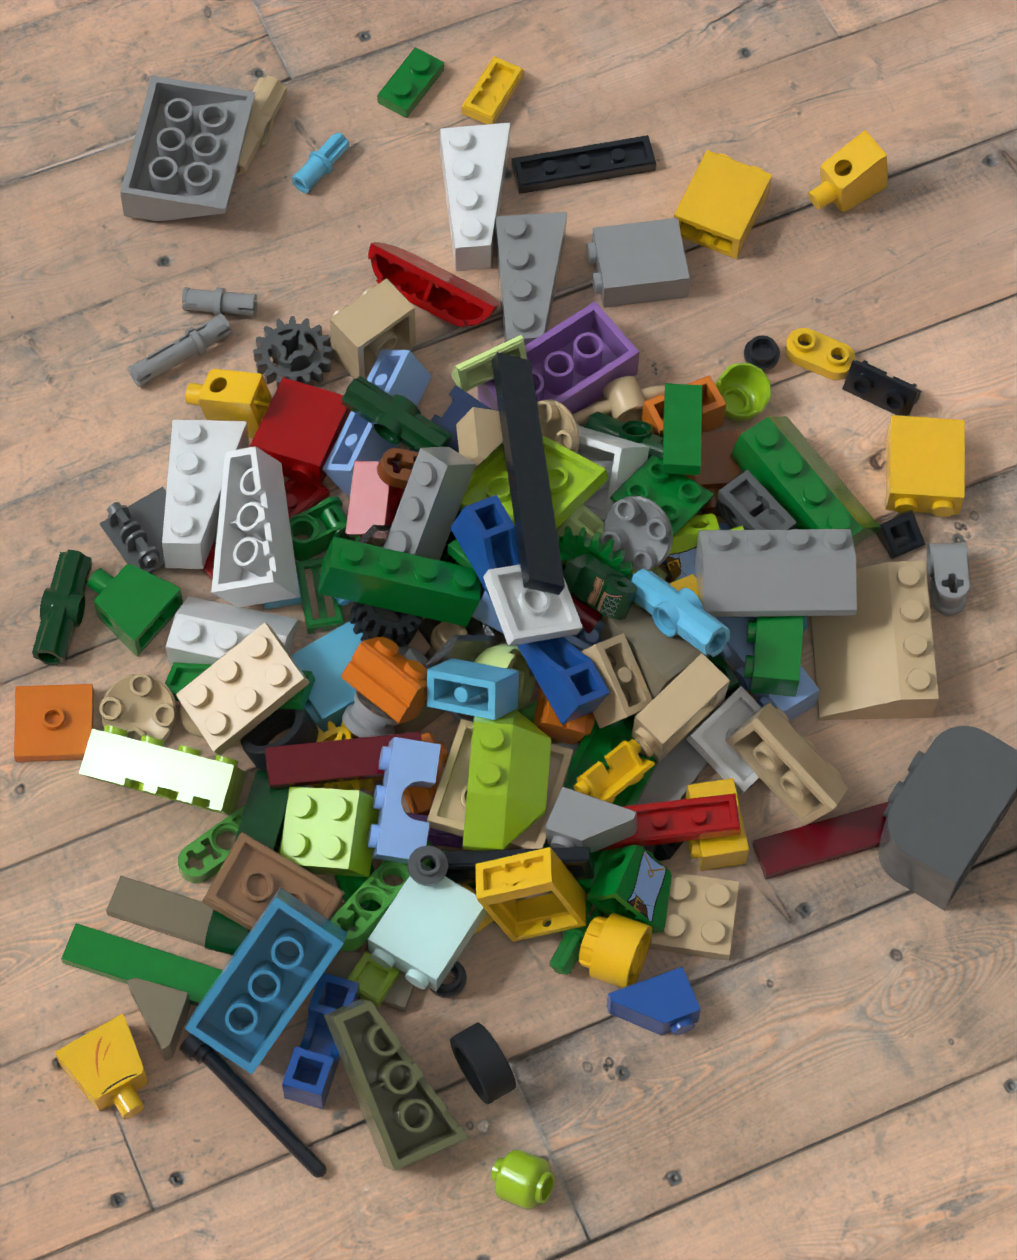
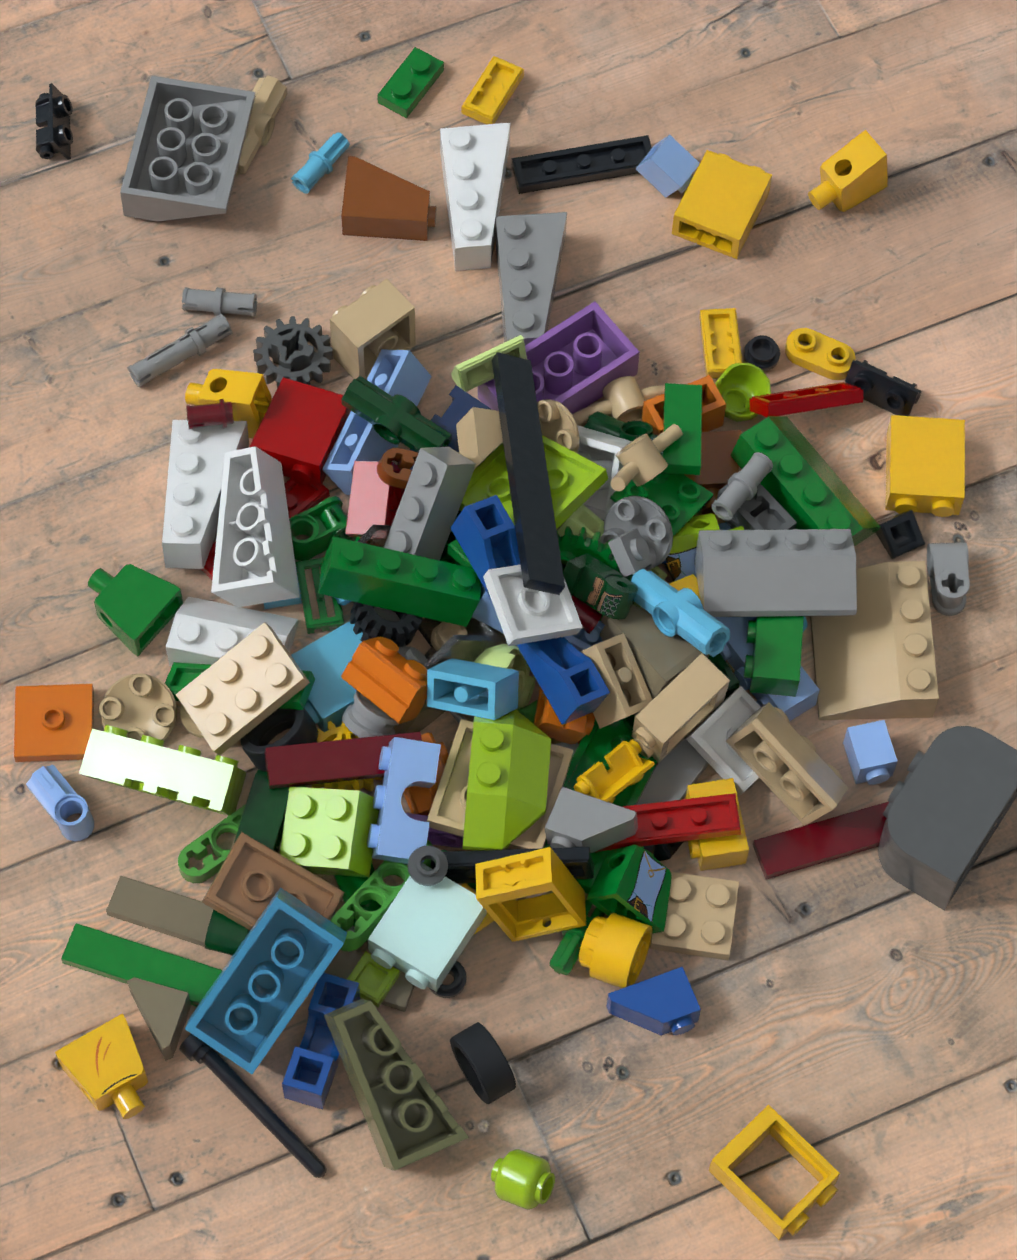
dark green piece [32,549,93,666] -> none
dark grey hinge [99,486,166,573] -> none
red brick [368,242,499,327] -> none
light grey brick [586,218,690,307] -> none
none -> light blue piece [26,764,94,841]
none -> black hinge [35,83,73,160]
none -> dark red pin [186,399,234,429]
none -> dark orange slope [341,156,437,241]
none -> light grey plate [608,528,652,577]
none -> tan piece [611,424,683,492]
none -> light blue brick [636,135,700,197]
none -> yellow plate [699,308,743,378]
none -> yellow window [709,1104,840,1240]
none -> light grey pin [712,452,773,521]
none -> red tile [749,382,863,417]
none -> light blue brick [843,720,897,785]

